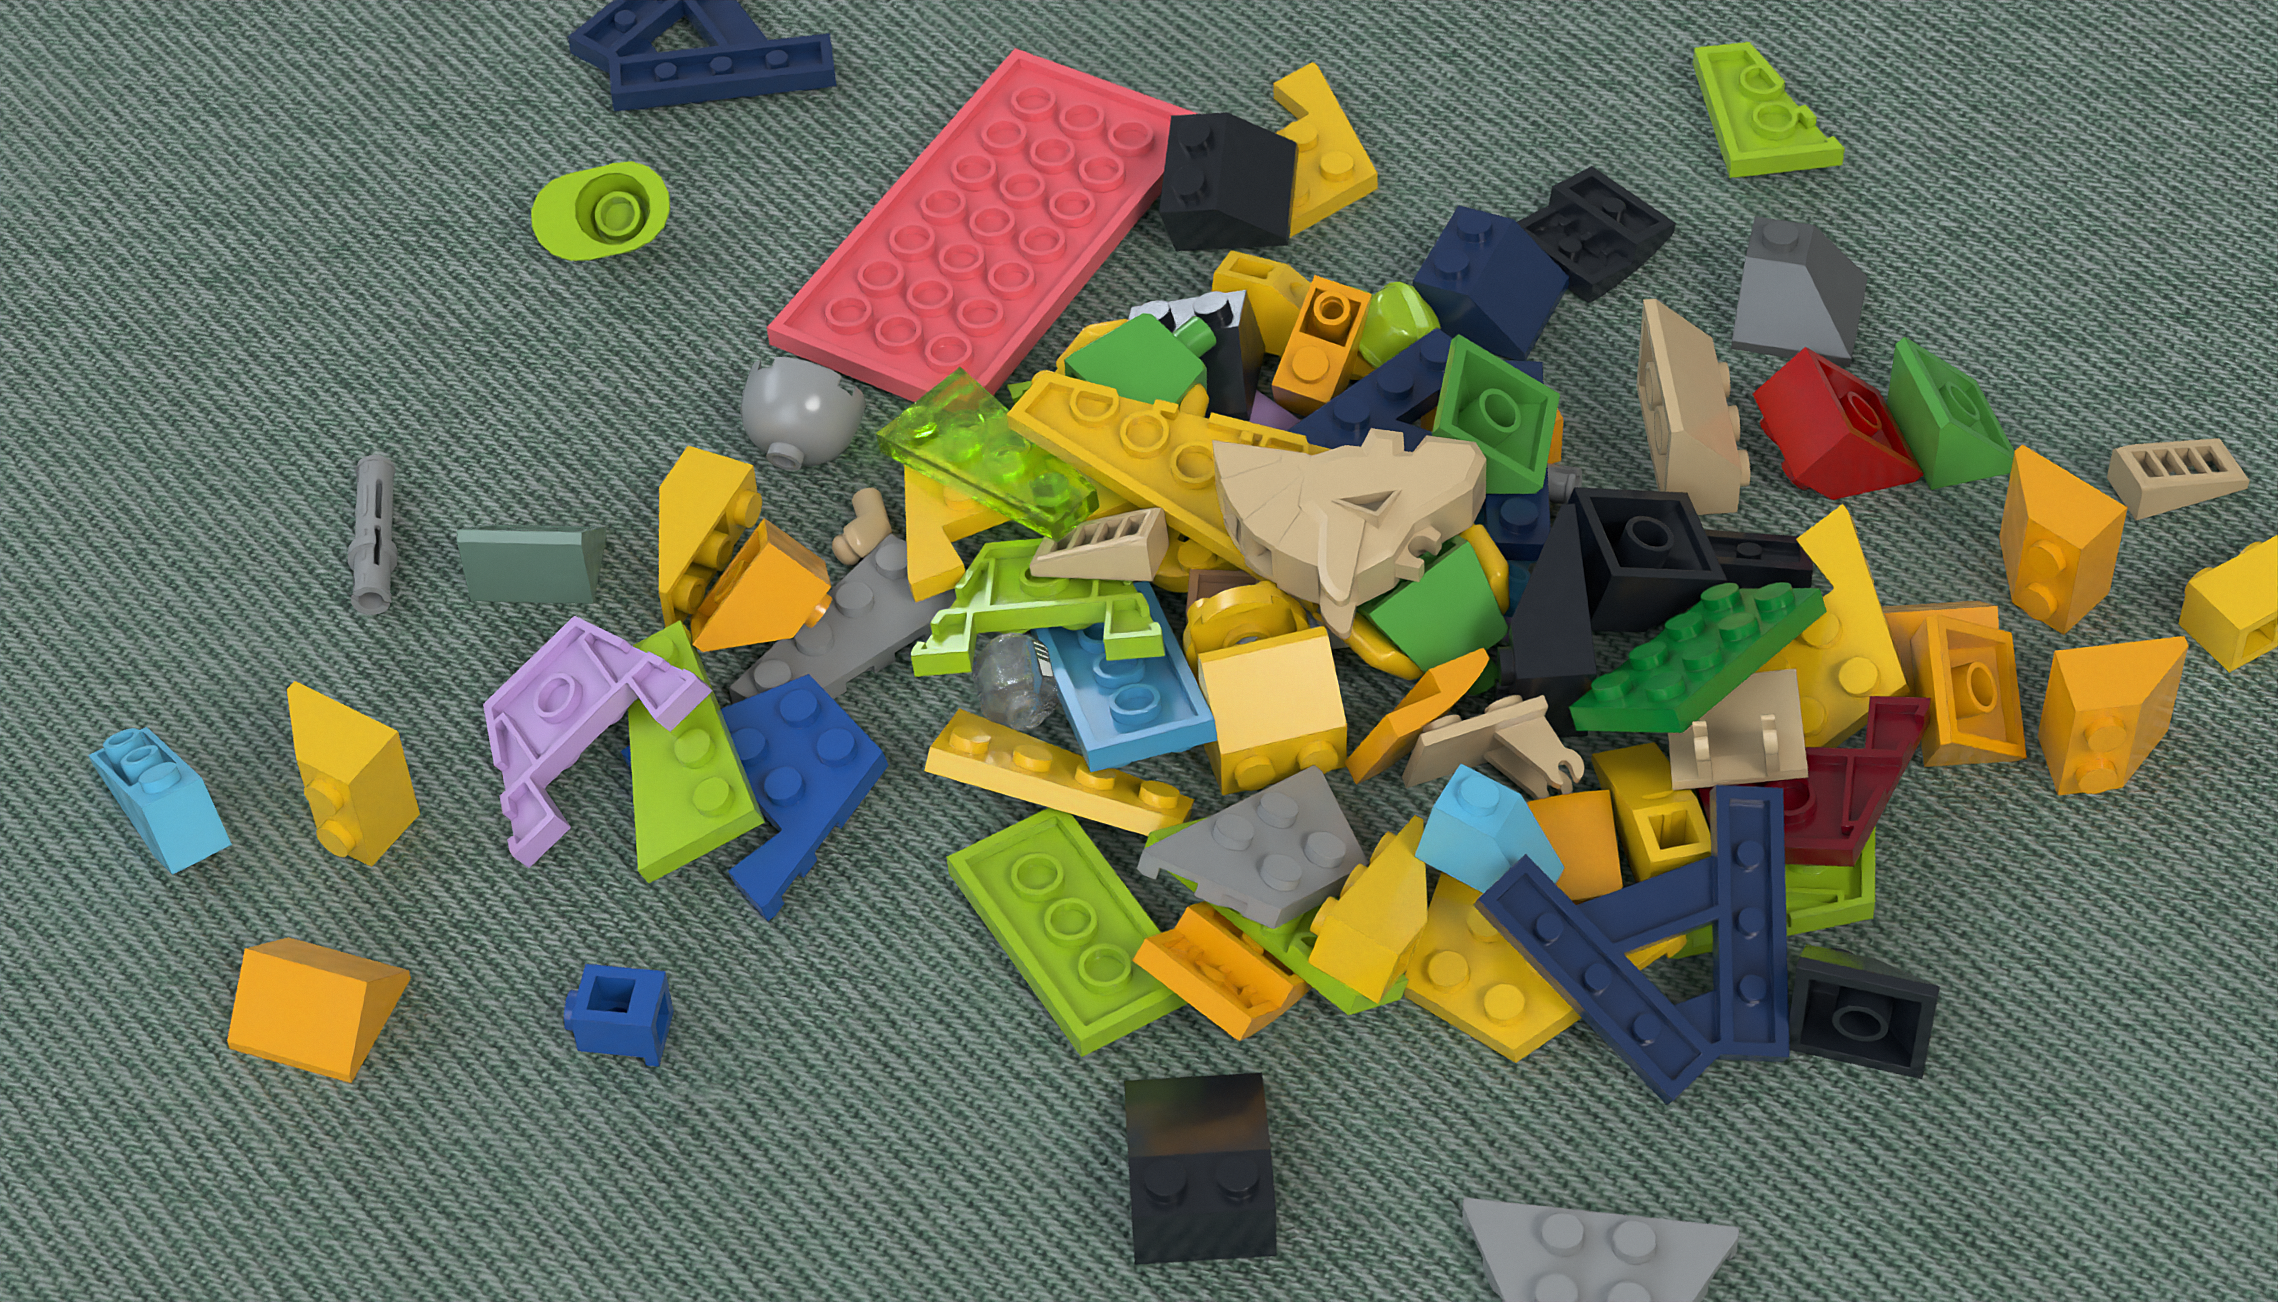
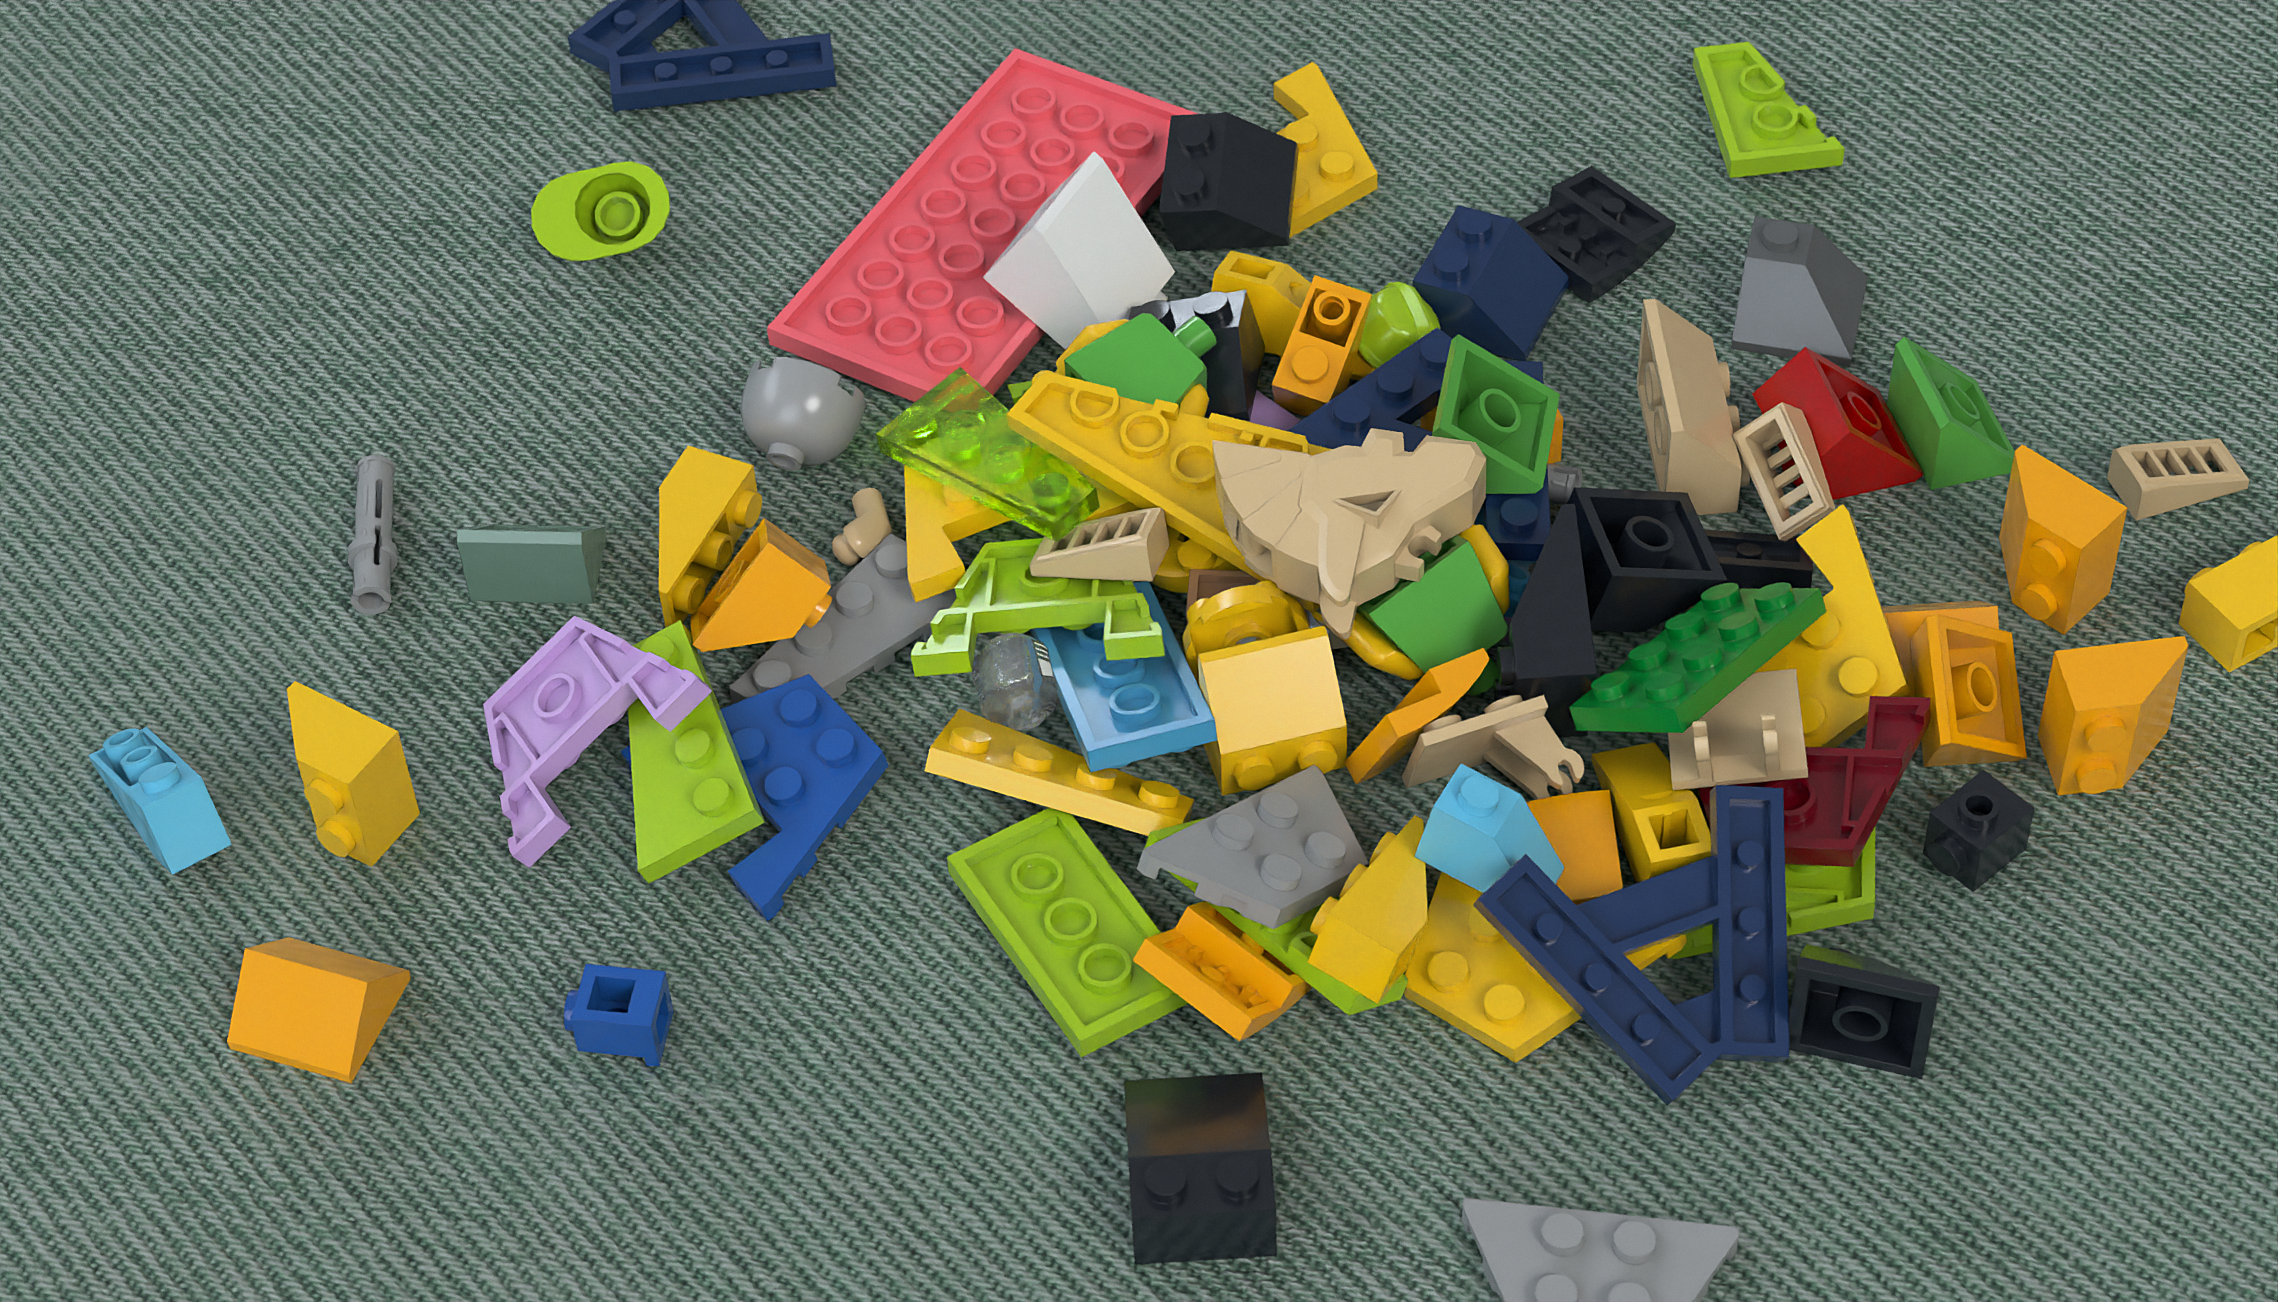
none -> white slope [983,152,1175,350]
none -> tan slope [1732,402,1835,541]
none -> black brick [1923,770,2035,892]

